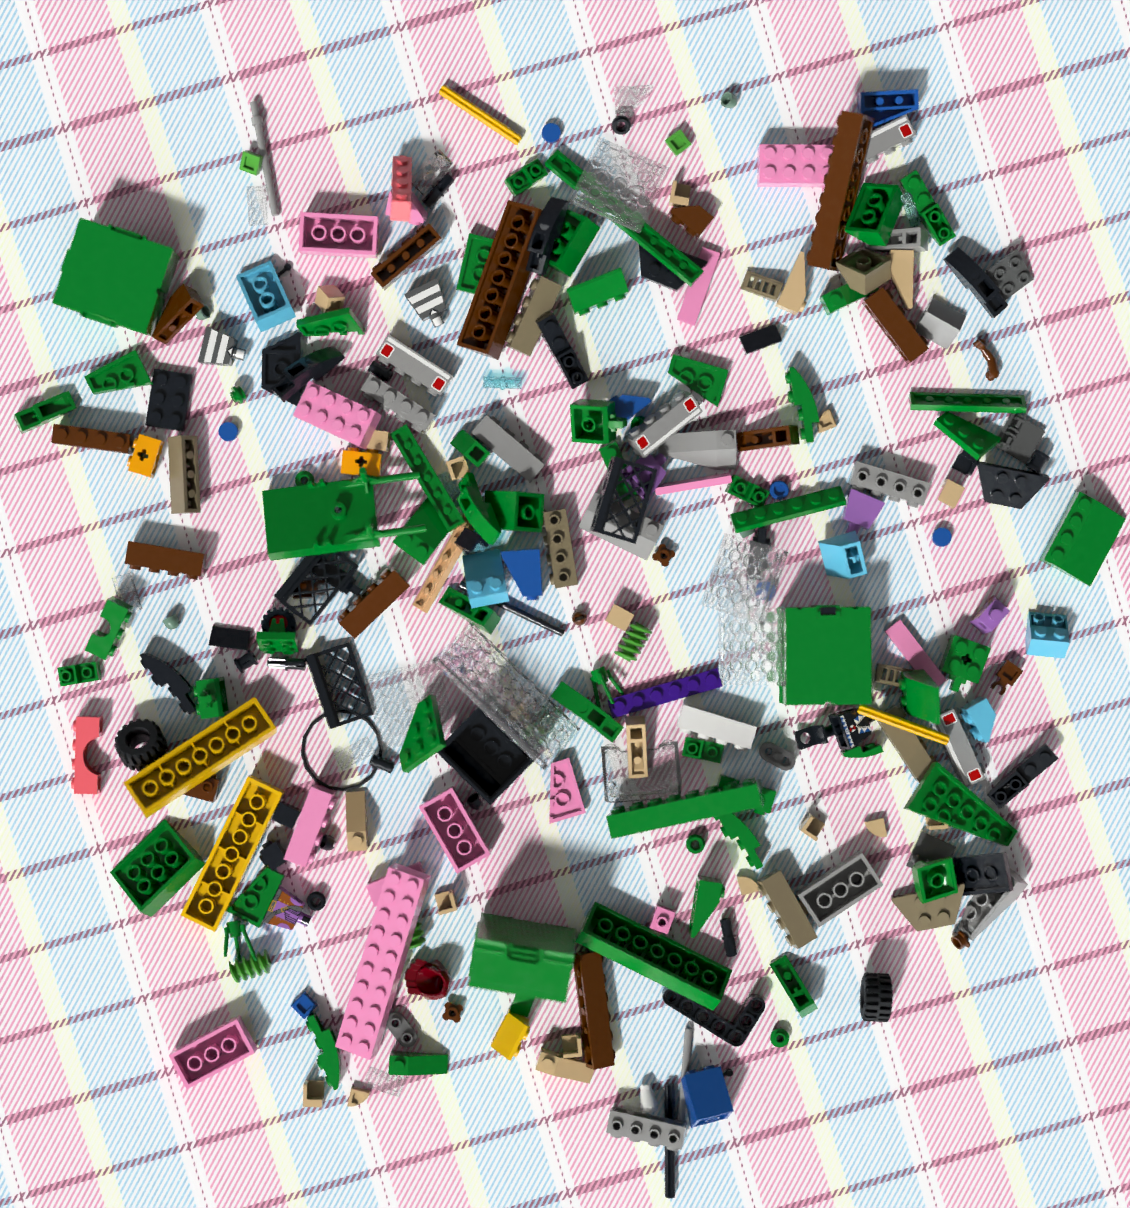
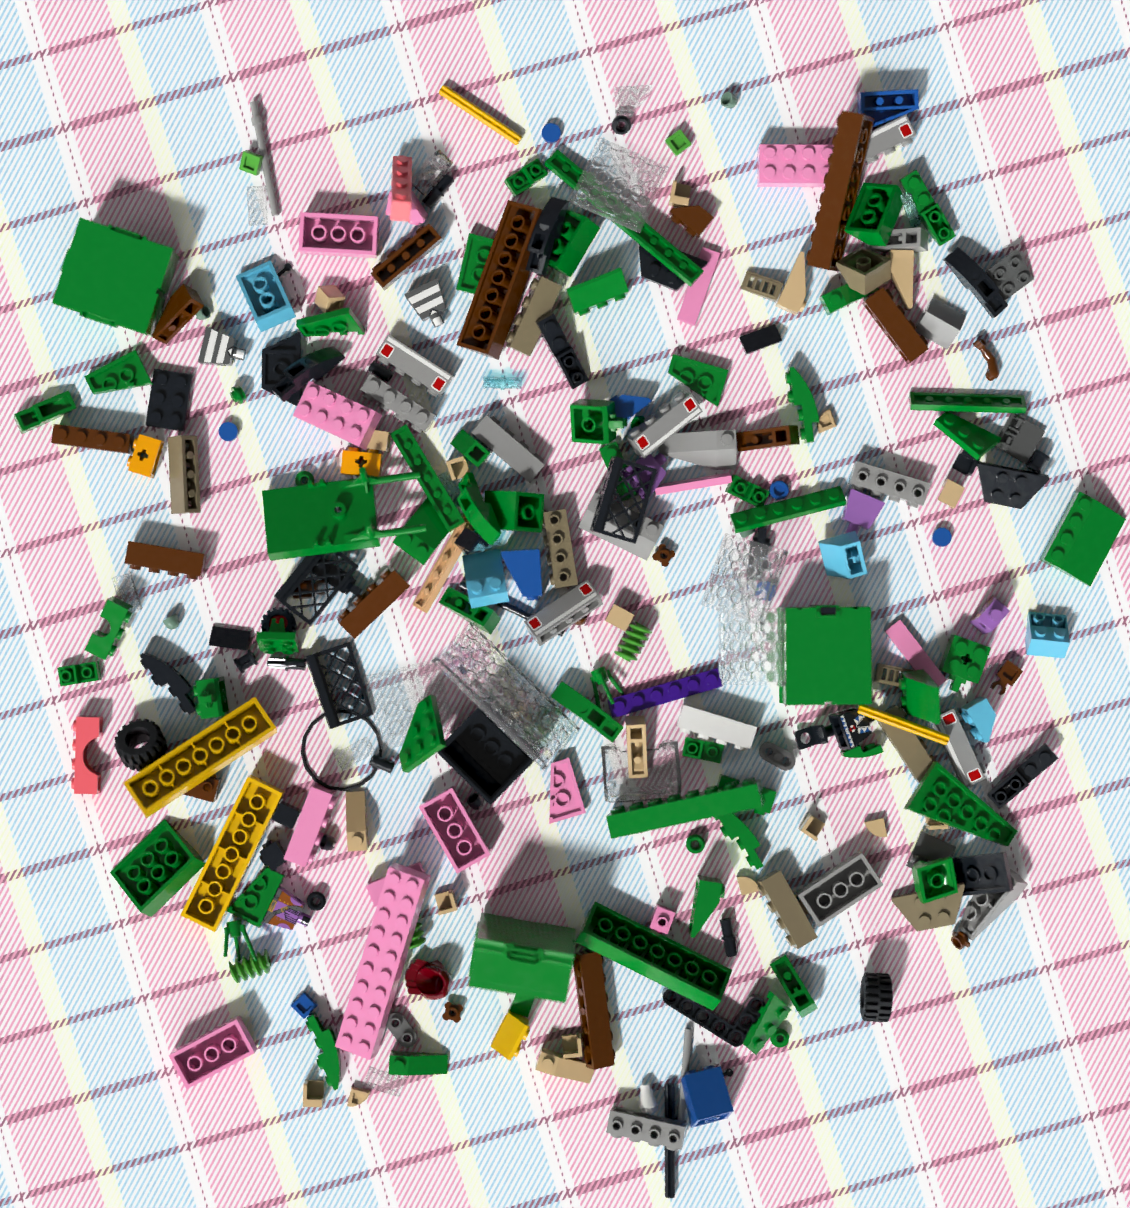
none -> light grey brick [524,579,603,646]
none -> green wing [743,991,791,1055]

